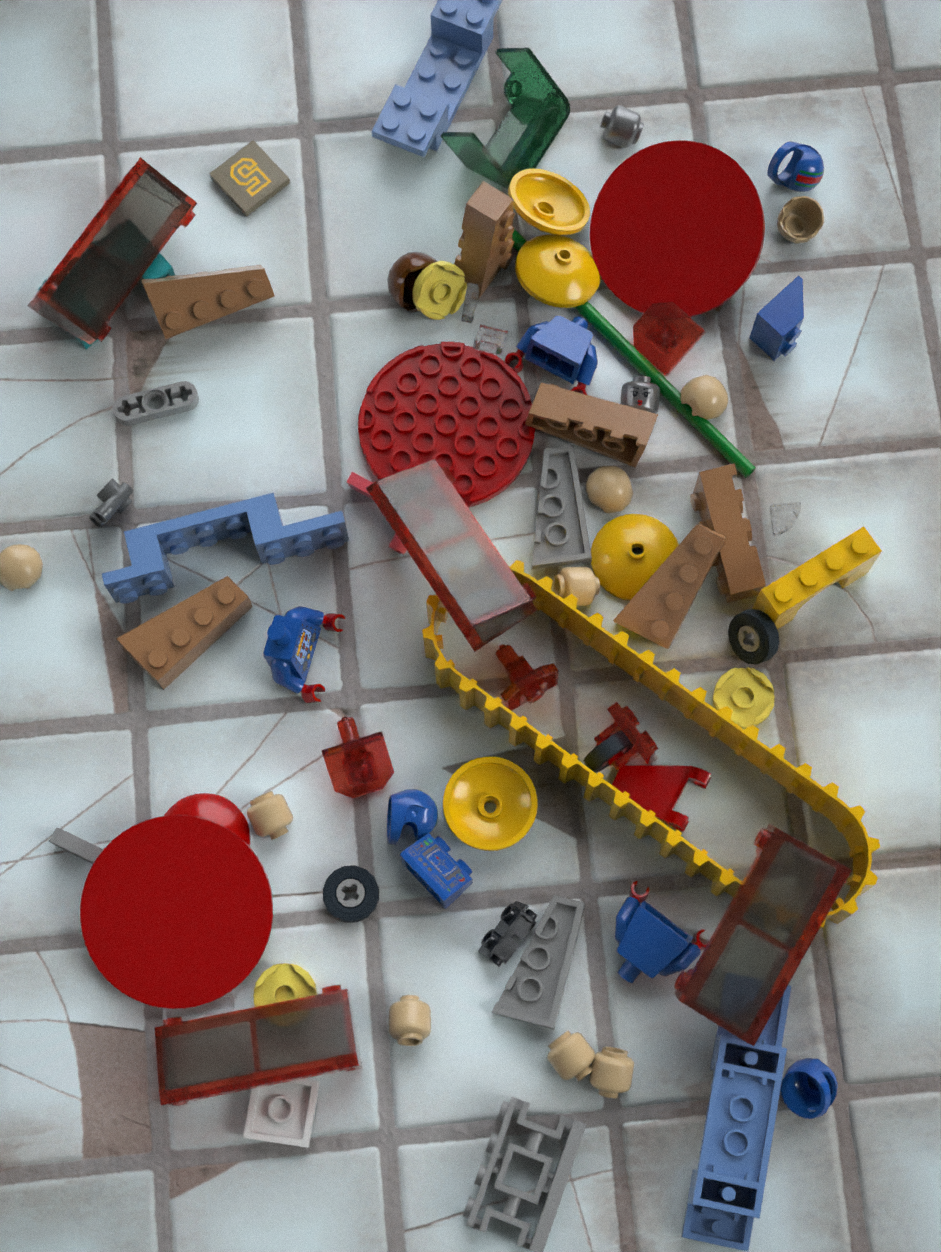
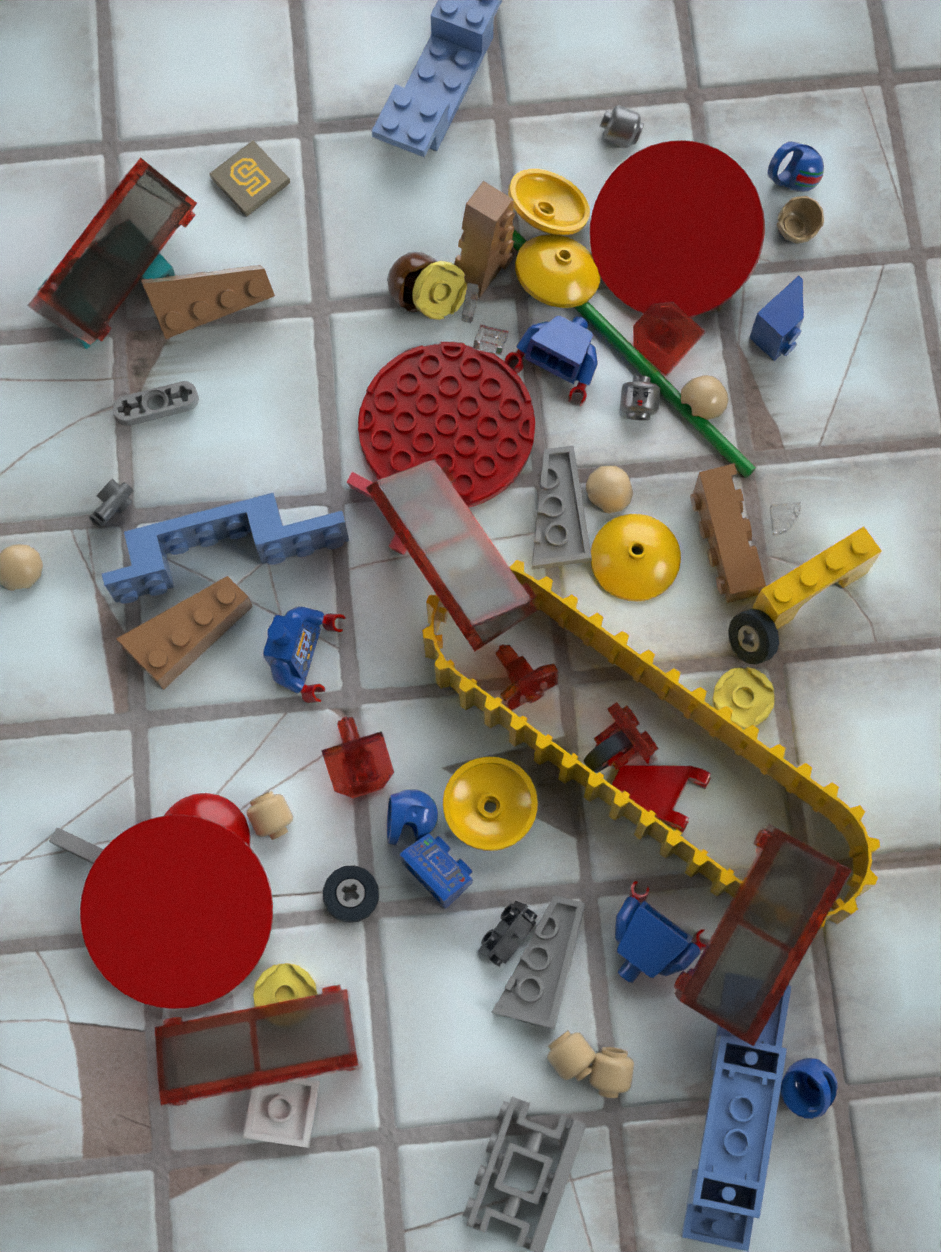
tan head [389,995,431,1046] -> none
clear green windscreen [440,47,570,189] -> none
medium nougat wedge [525,383,658,467] -> none
tan head [553,567,600,606] -> none
medium nougat wedge [613,524,727,649] -> none

